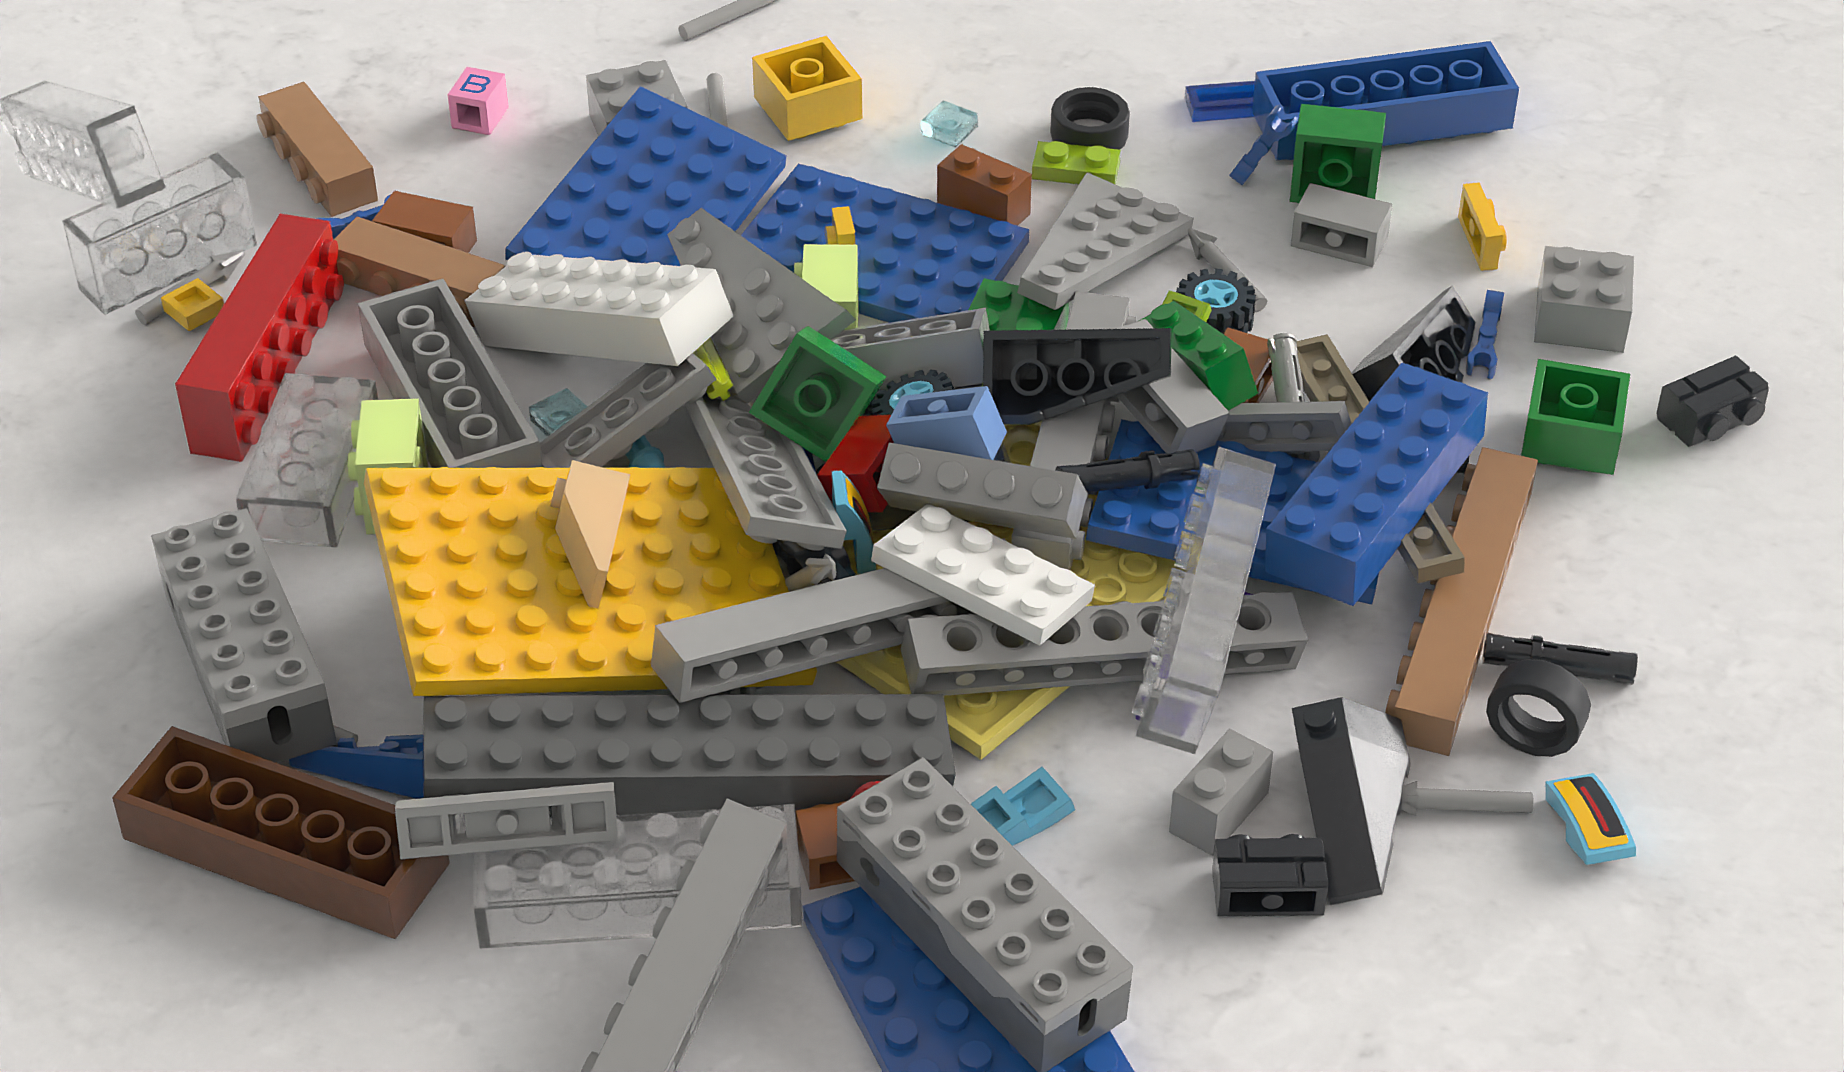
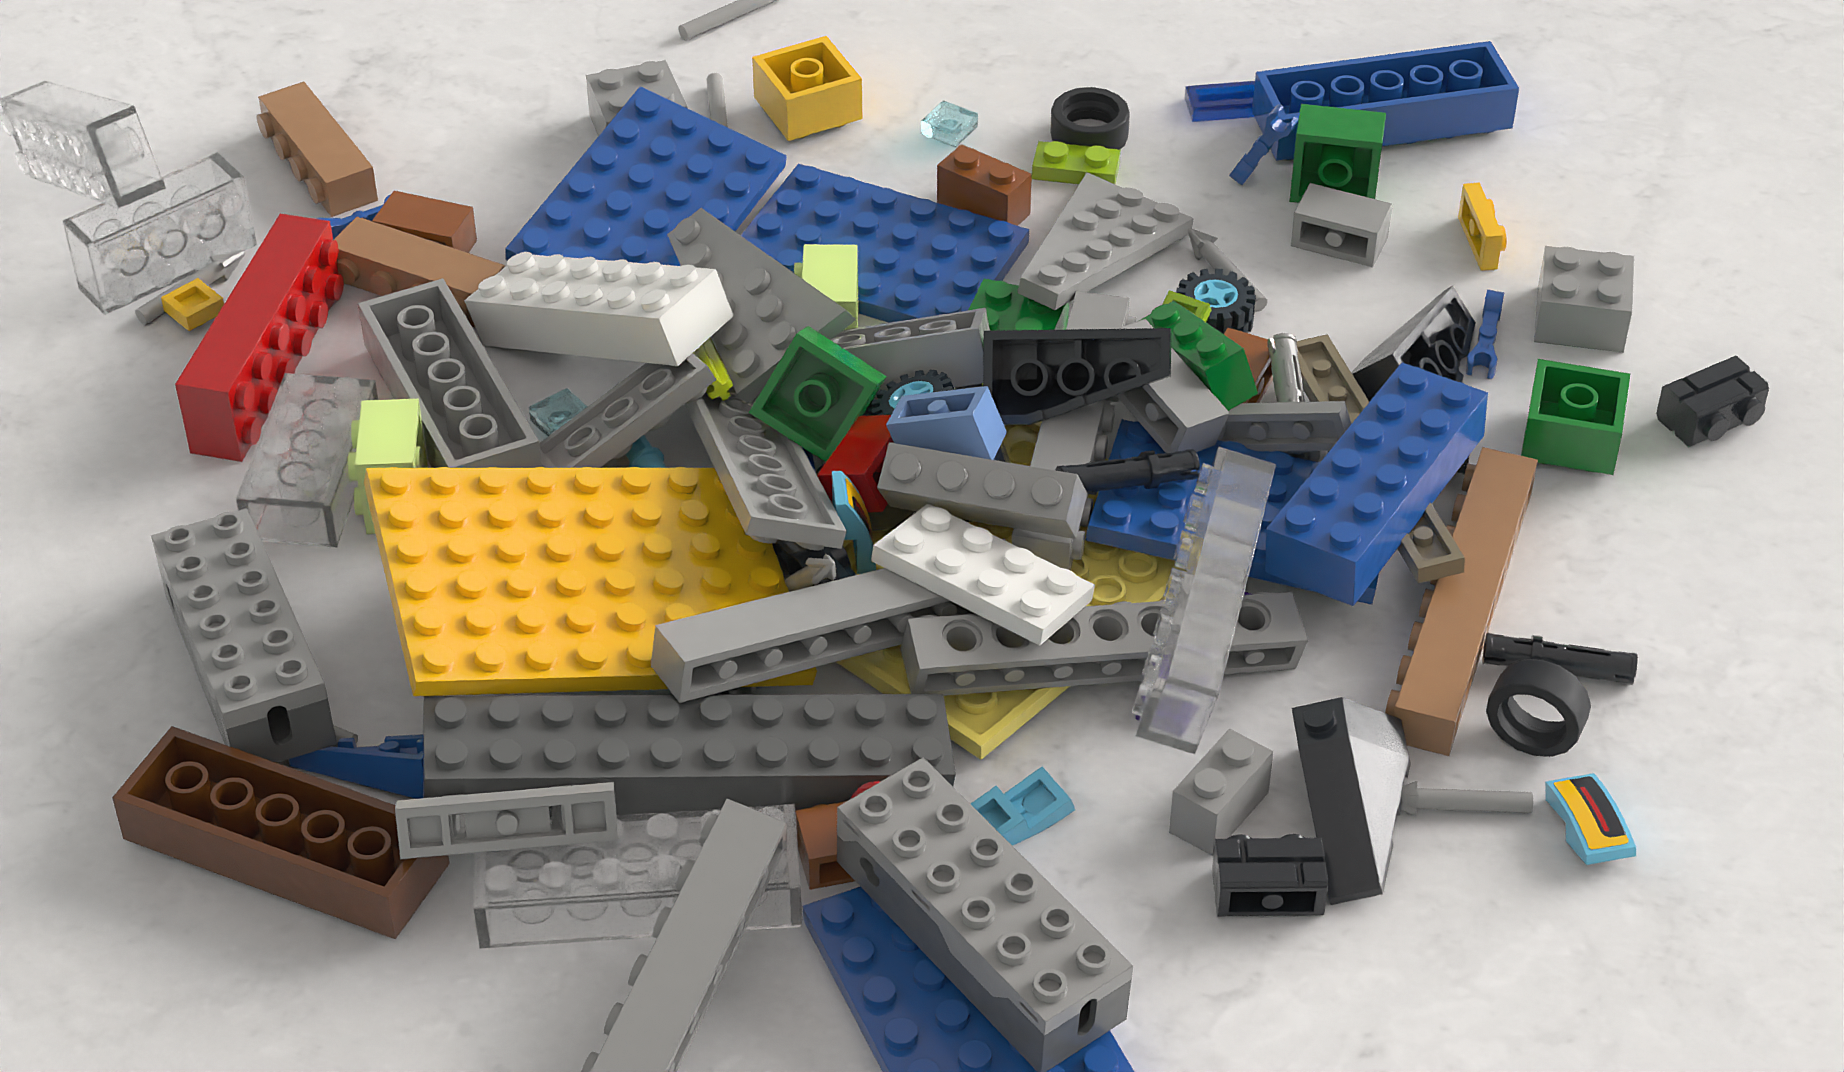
bright pink brick [447,67,508,135] -> none
tan slope [550,460,630,609] -> none
yellow plate [825,206,855,245] -> none

